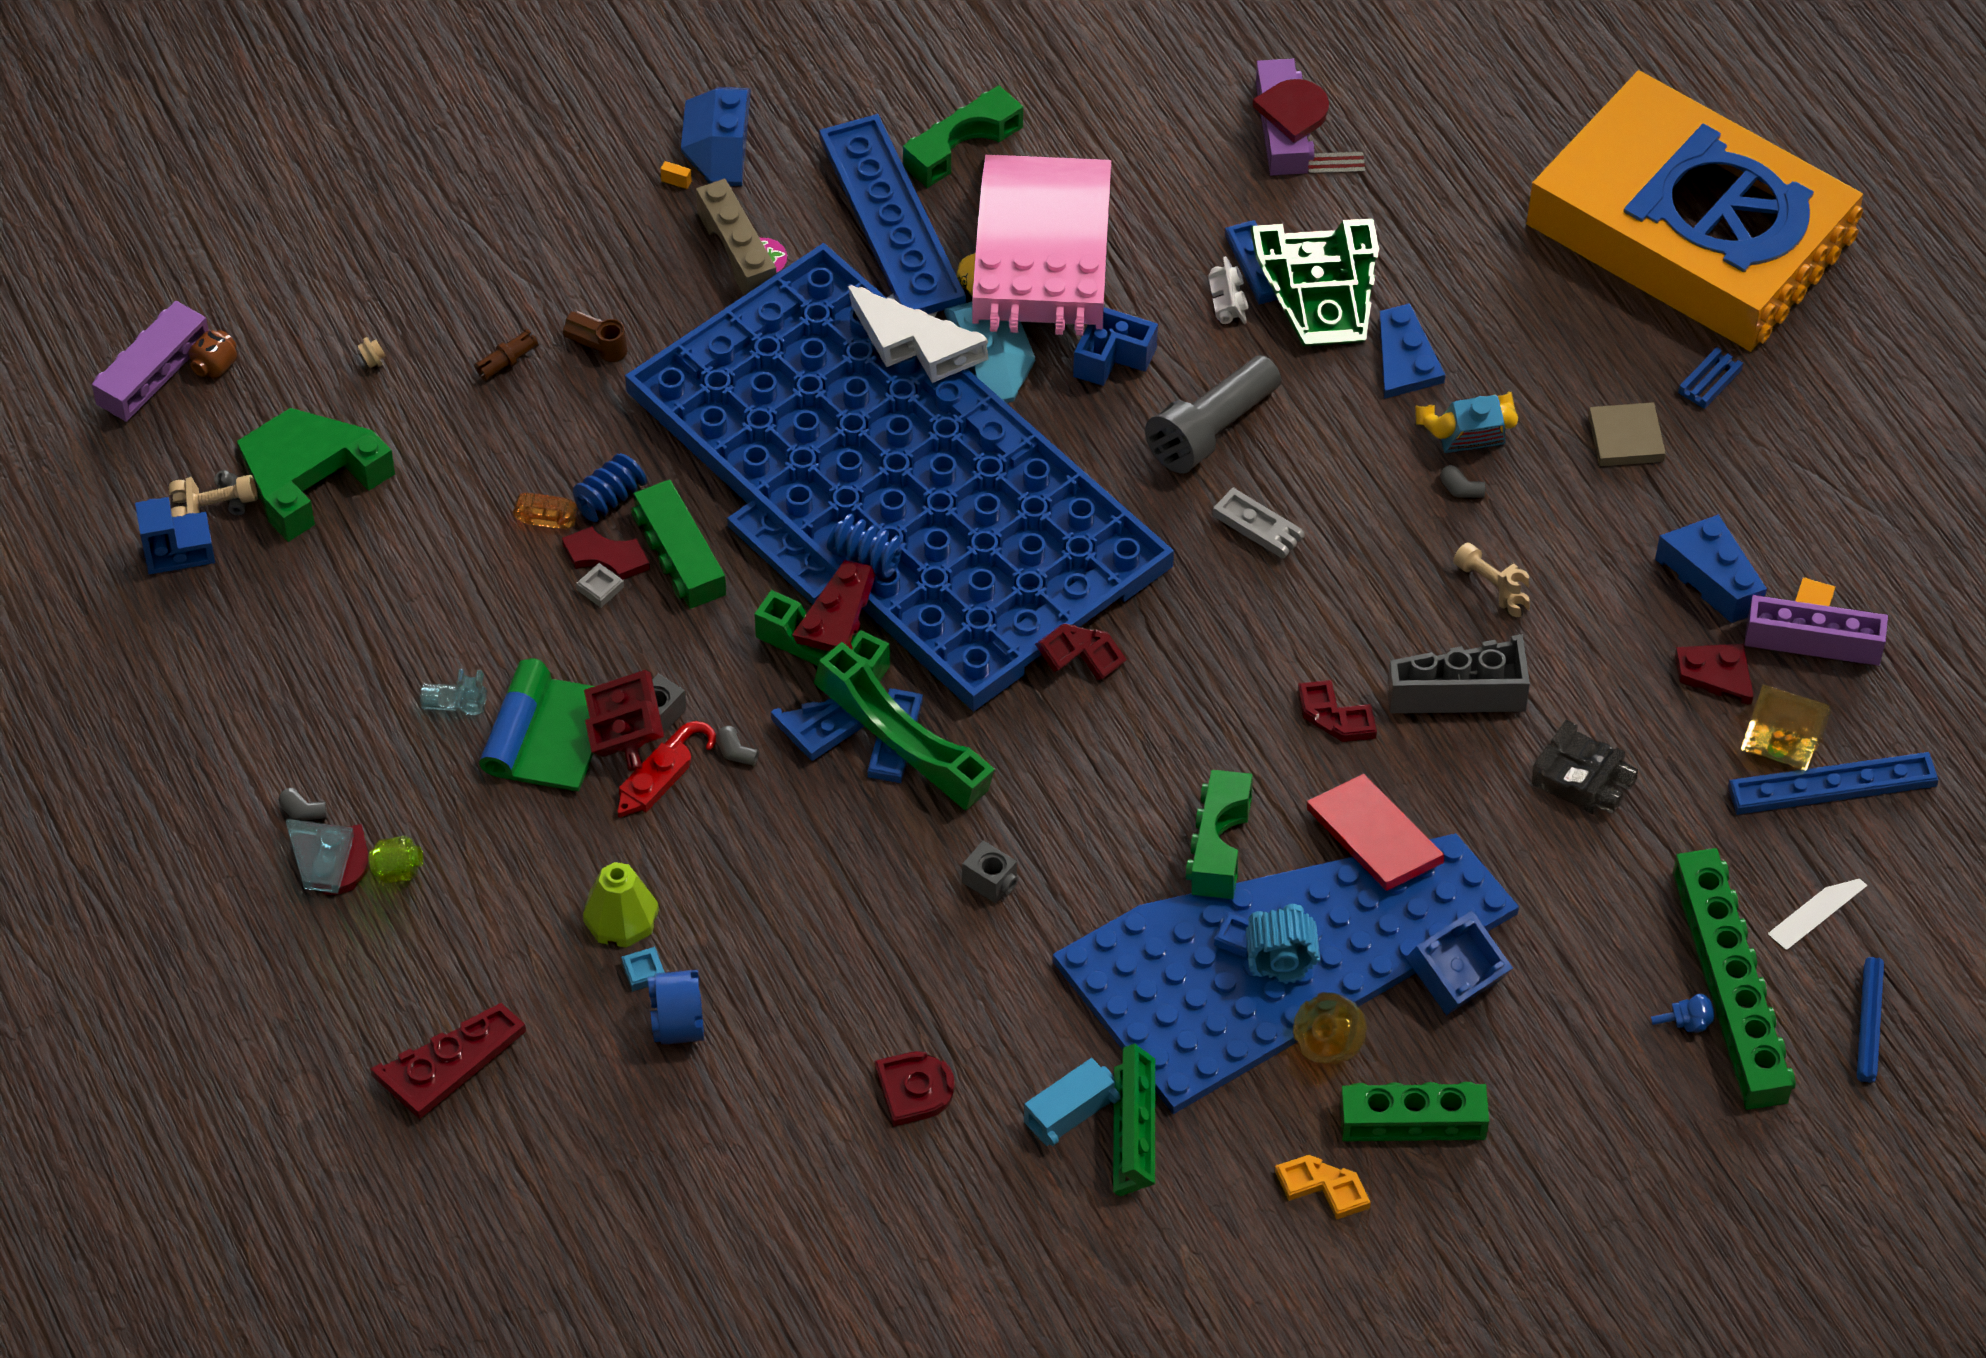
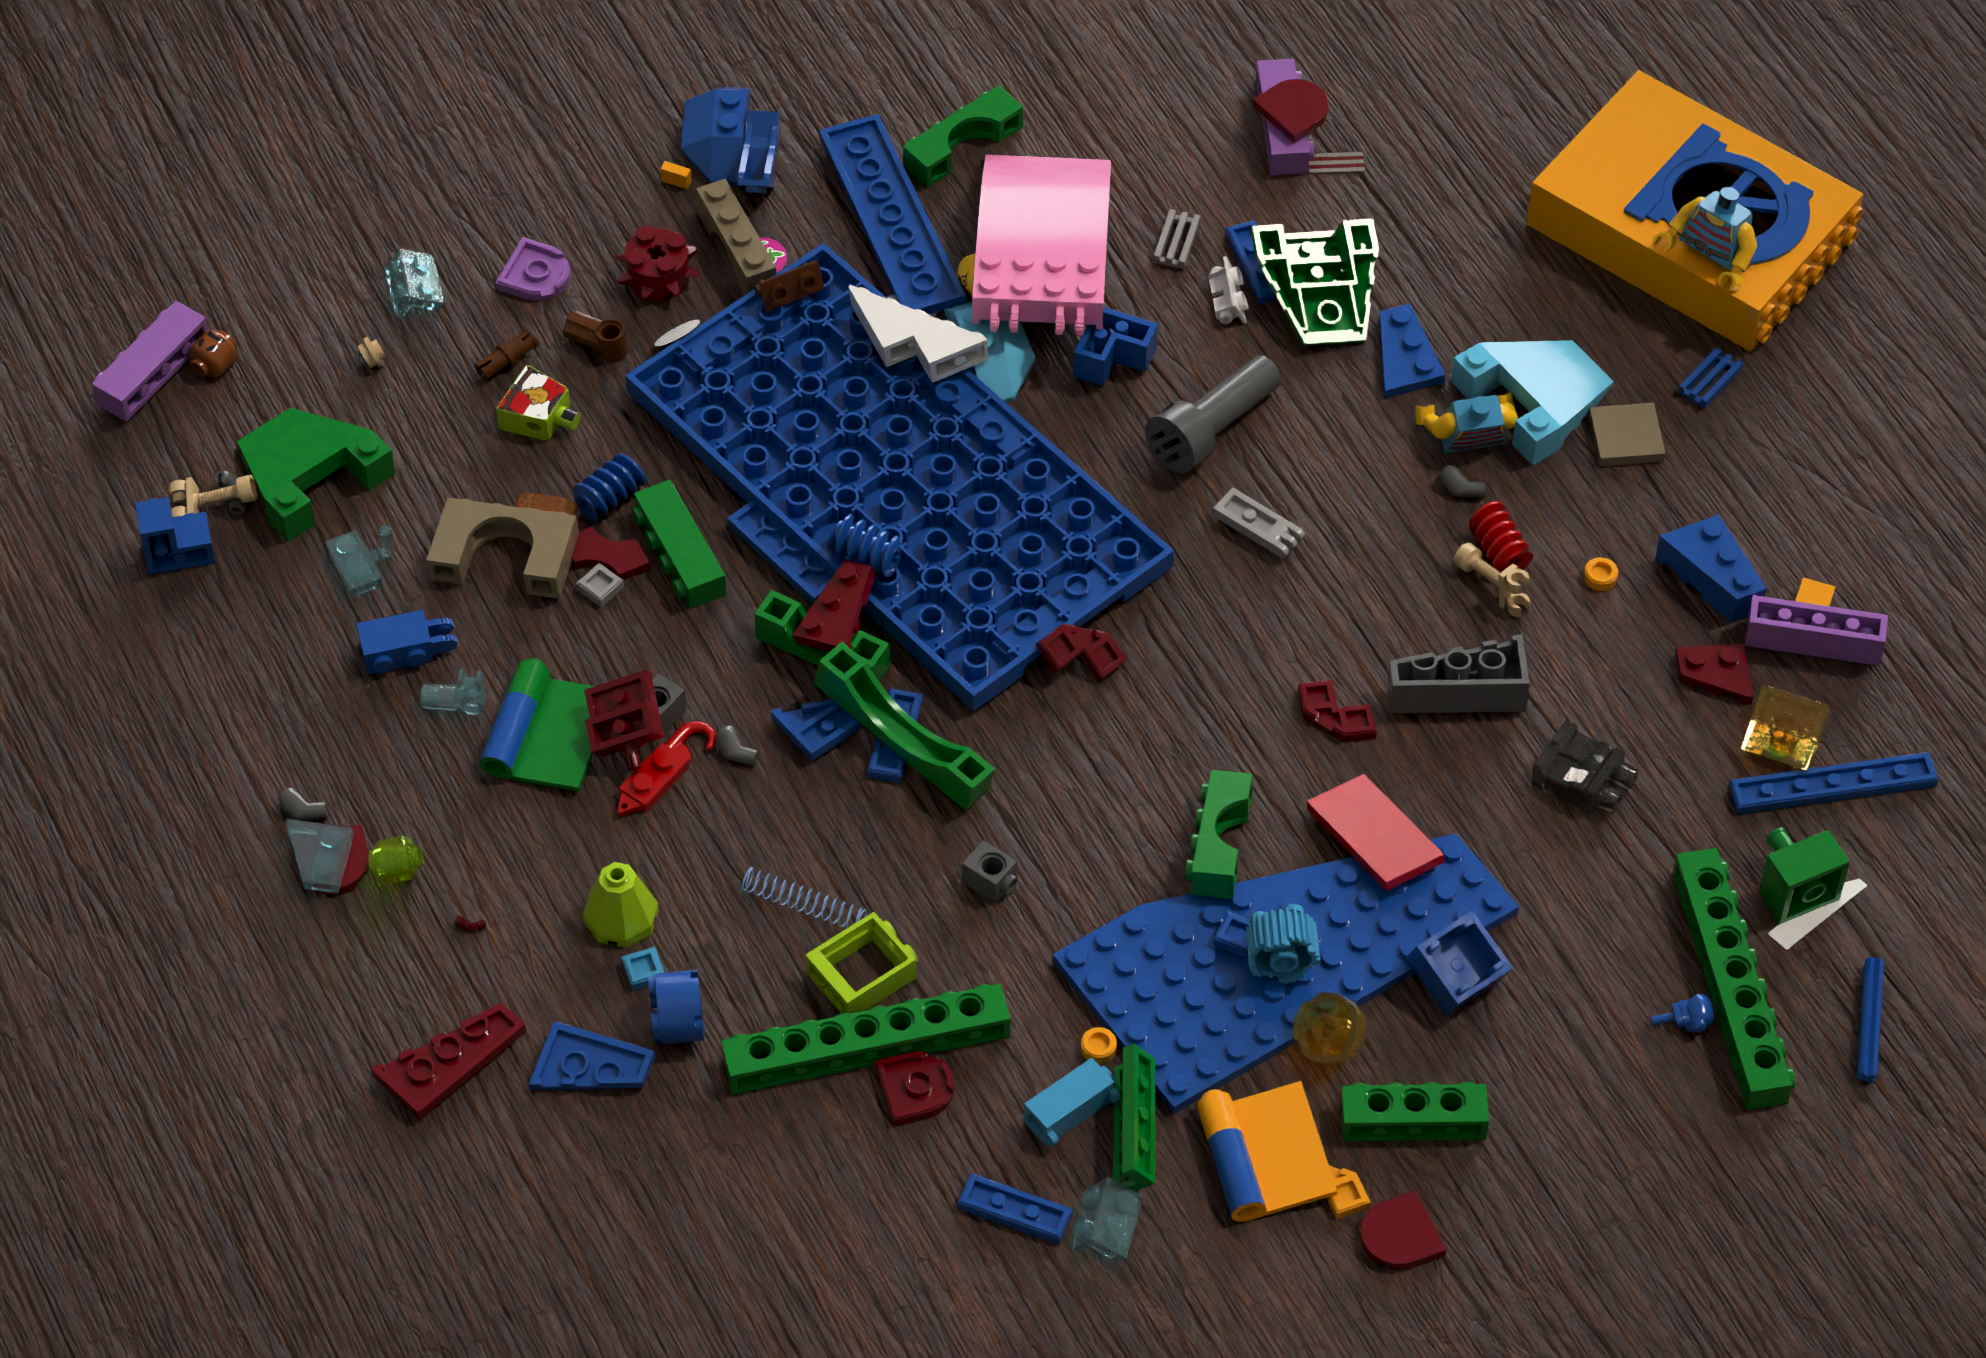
none -> clear light blue plate [325,525,395,598]
none -> blue hinge [356,610,459,675]
none -> clear light blue bracket [385,248,445,317]
none -> dark tan arch [426,497,579,599]
none -> dark red leg [454,915,486,932]
none -> medium lavender tile [495,237,571,301]
none -> torso [496,365,581,440]
none -> blue wing [529,1021,656,1090]
none -> dark red brick [614,226,700,302]
none -> white sticker [655,320,700,346]
none -> green brick [721,983,1011,1095]
none -> blue arch [738,110,780,194]
none -> light blue piece [742,867,867,928]
none -> reddish brown hinge [754,260,824,312]
none -> lime window [805,912,918,1014]
none -> blue tile [958,1173,1073,1245]
none -> clear light blue bracket [1072,1177,1143,1263]
none -> light orange tile [1081,1027,1117,1064]
none -> light grey tile [1153,209,1201,269]
none -> light orange door [1196,1081,1338,1222]
none -> dark red tile [1360,1190,1446,1270]
none -> medium azure wedge [1451,340,1614,466]
none -> red piece [1469,501,1533,573]
none -> light orange tile [1584,557,1618,591]
none -> torso [1653,187,1757,291]
none -> green brick [1758,827,1850,924]

